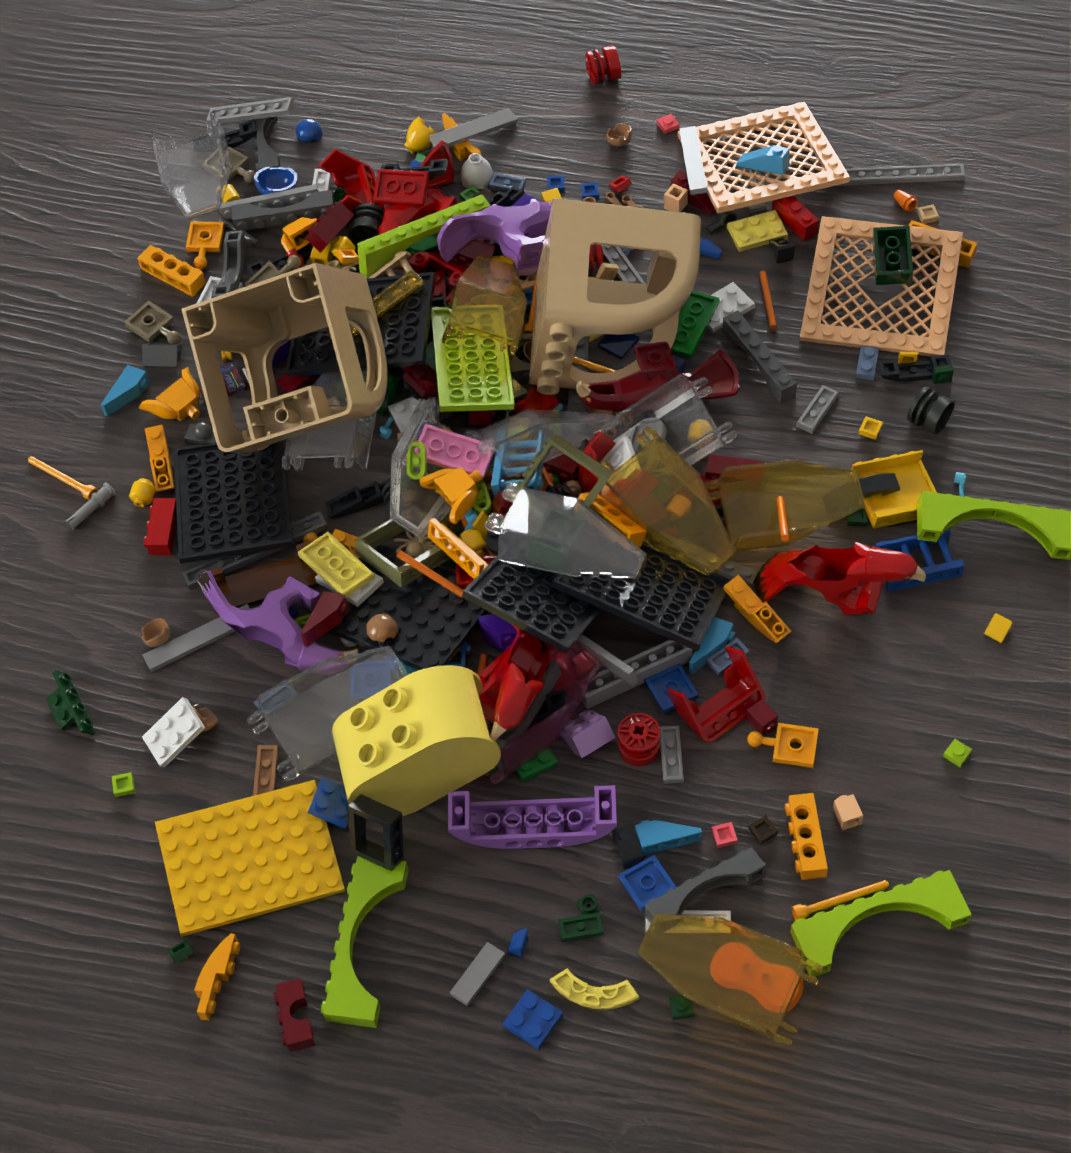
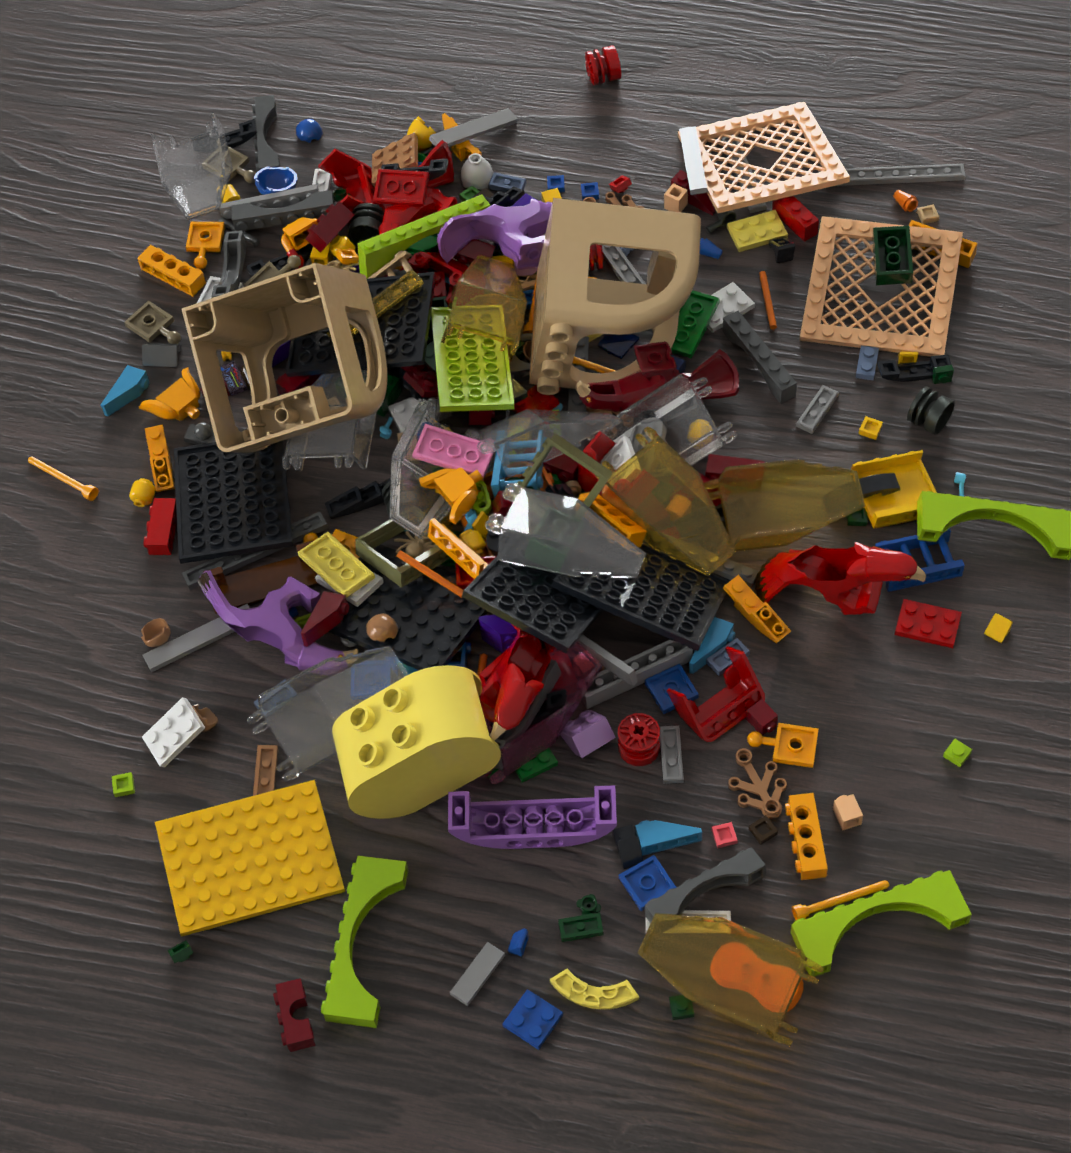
dark green bracket [46,670,96,735] -> none
light grey pin [66,482,116,529] -> none
light orange slope [194,933,240,1021] -> none
light grey plate [206,97,295,125] -> none
blue plate [307,777,349,829] -> none
black window [348,794,404,871] -> none
lime plate [407,441,427,480] -> none
tan plate [595,263,619,281] -> none
medium nougat hair [606,124,632,147] -> none
coral plate [657,114,679,134] -> none
dark azure slope [736,145,790,175] -> none
orange bar [776,496,789,541] -> none
none -> medium nougat plate [372,132,418,187]
none -> medium nougat plant [728,748,787,819]
none -> red plate [895,599,962,649]

